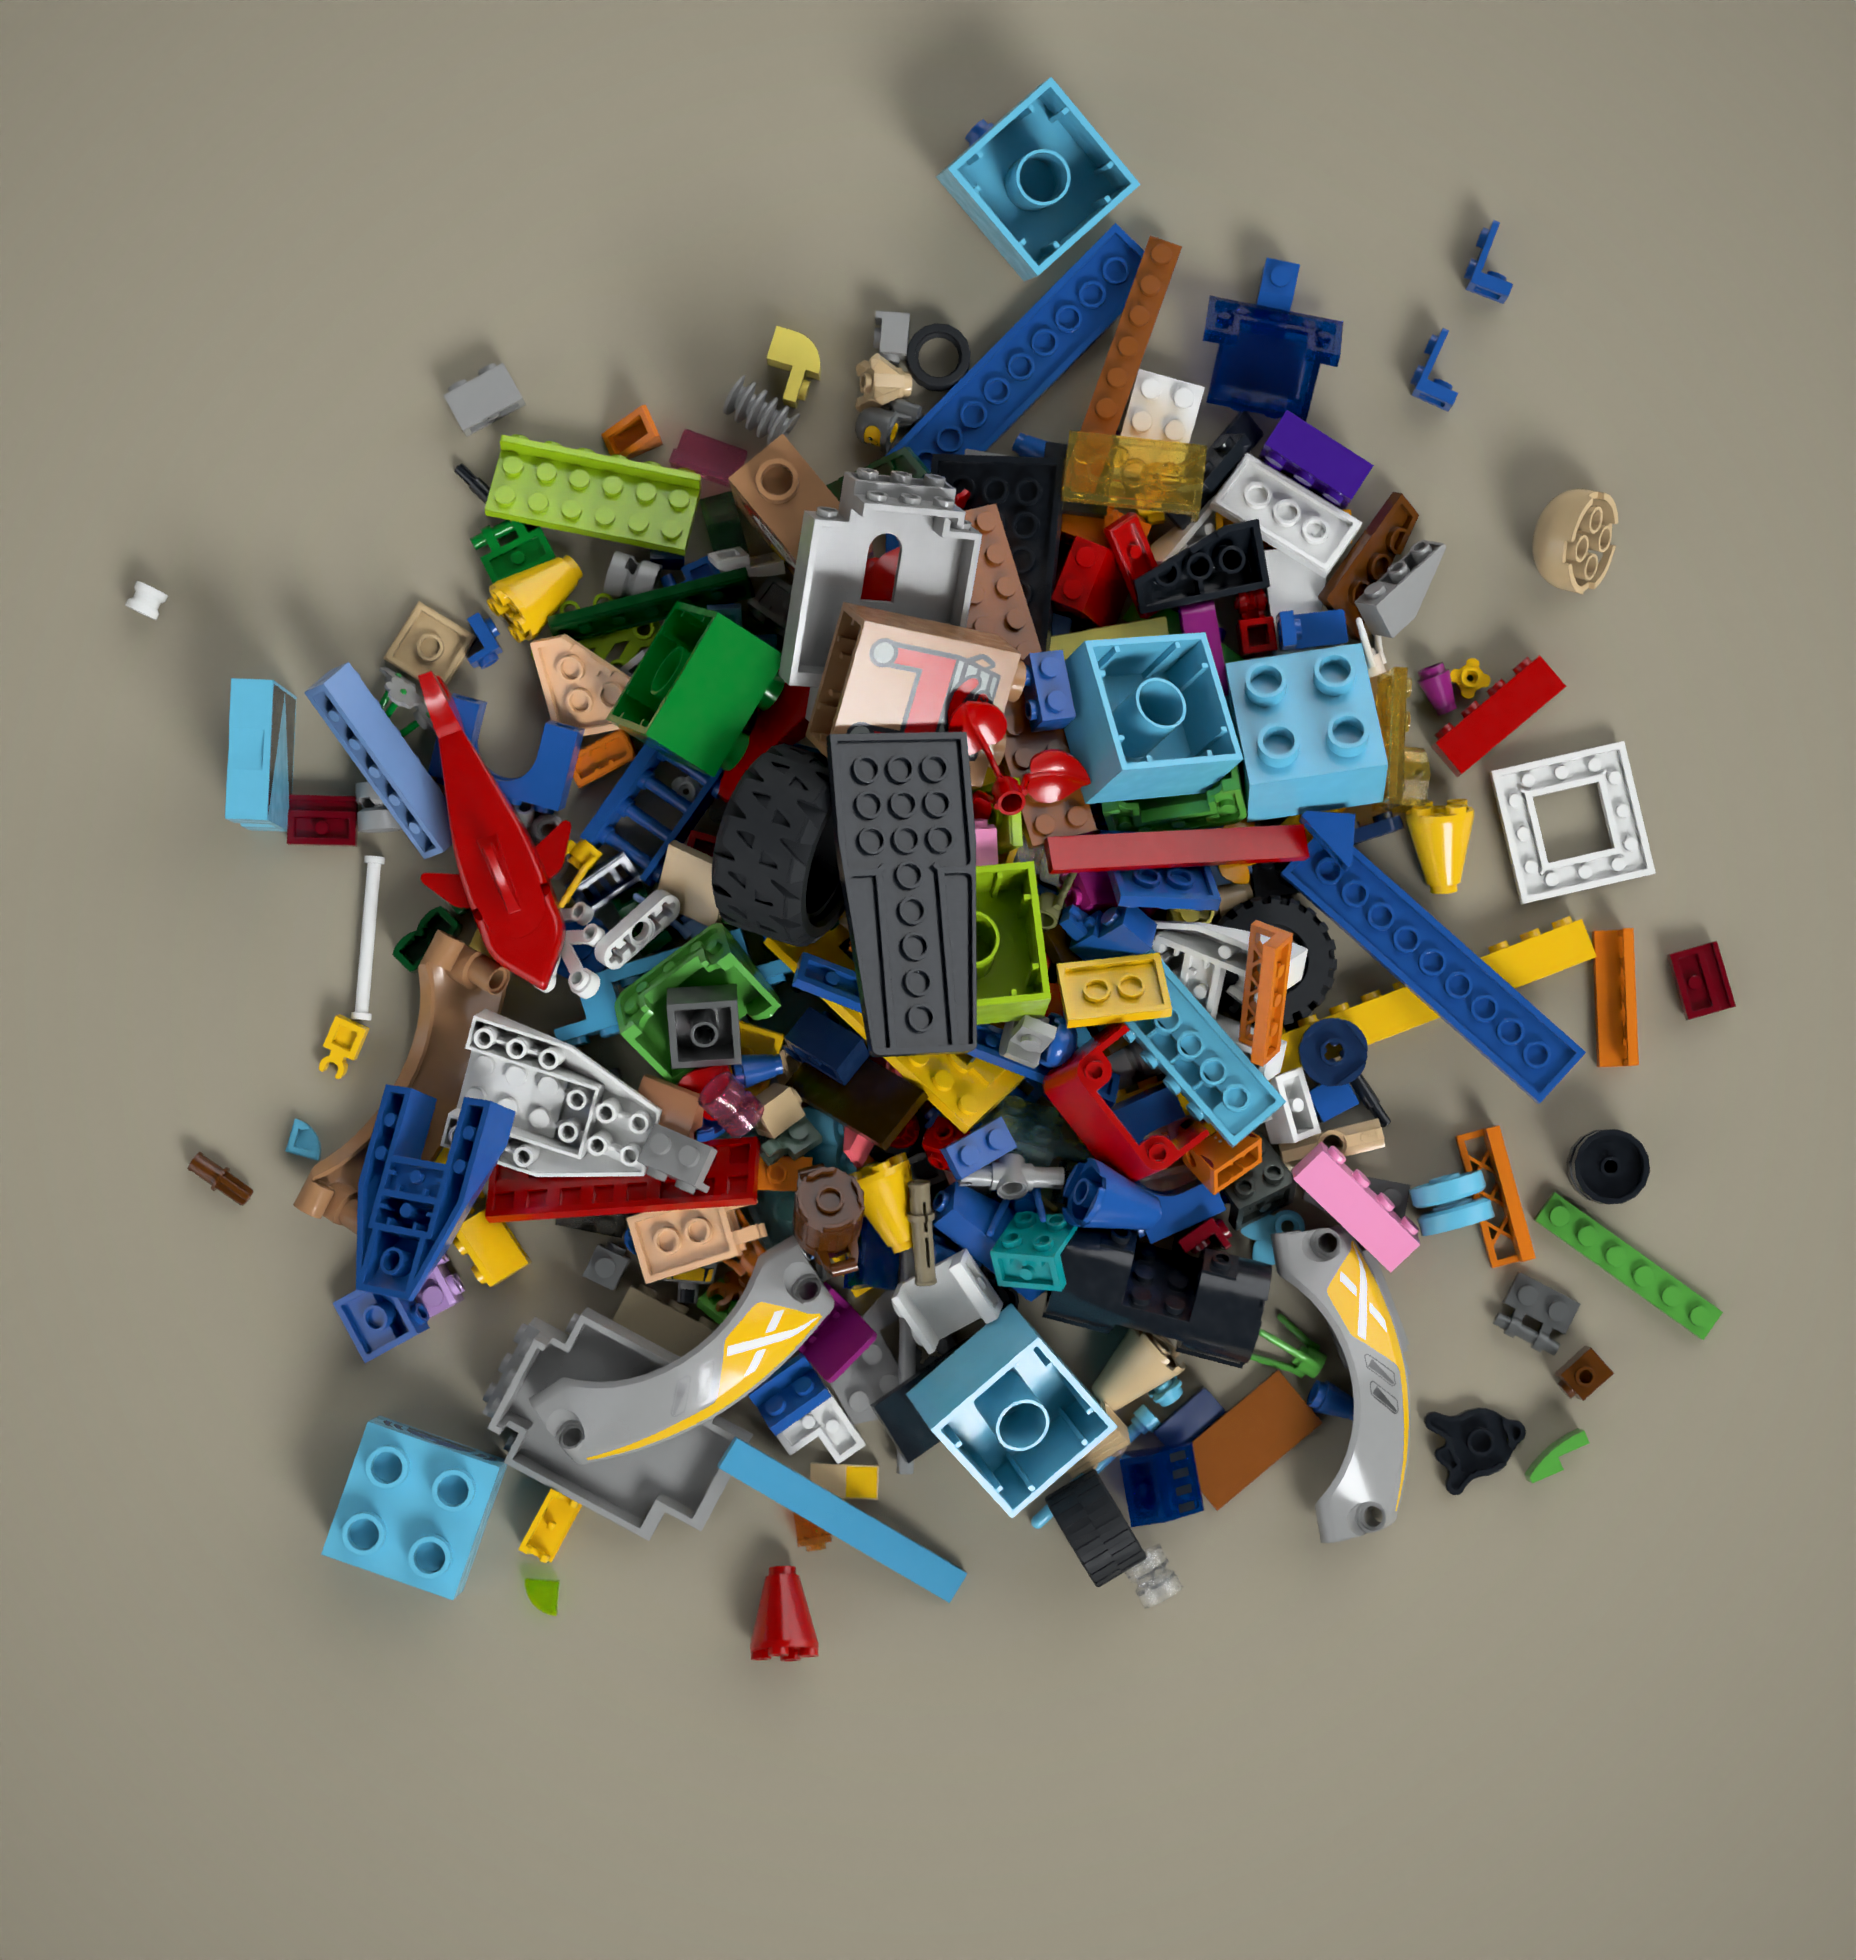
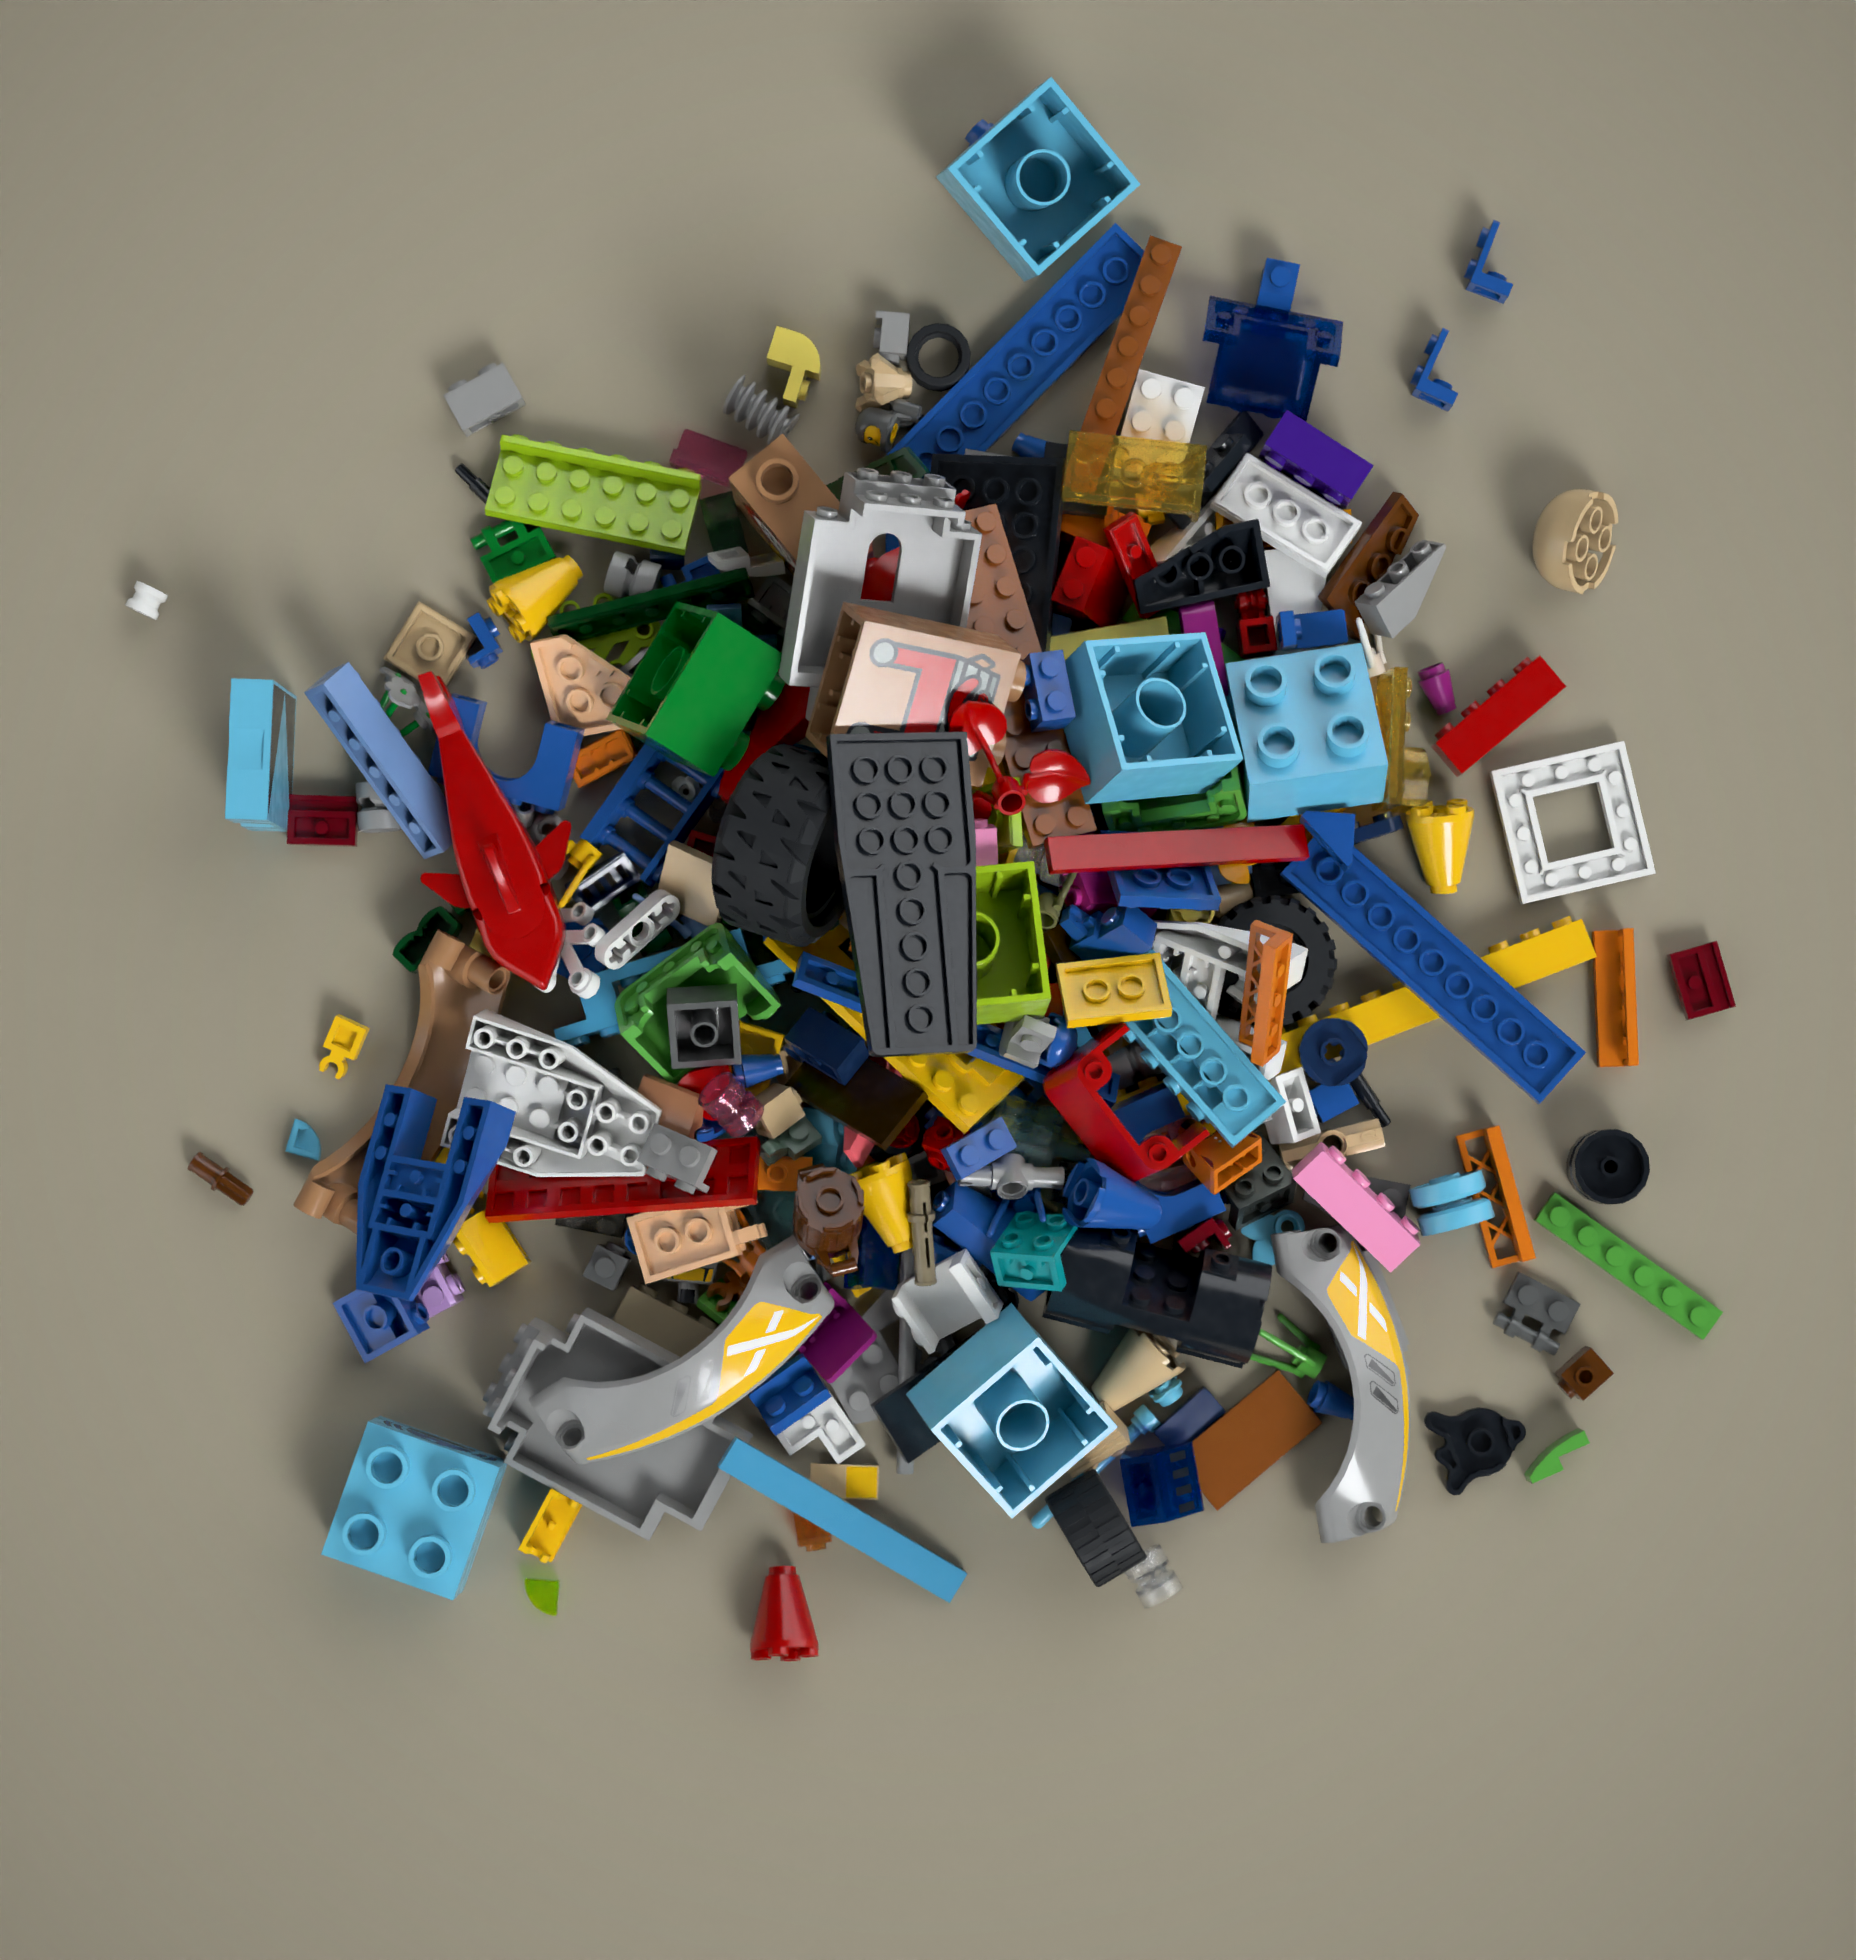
white bar [351,856,385,1021] -> none
orange slope [601,405,663,459] -> none
yellow plate [1450,658,1491,699] -> none

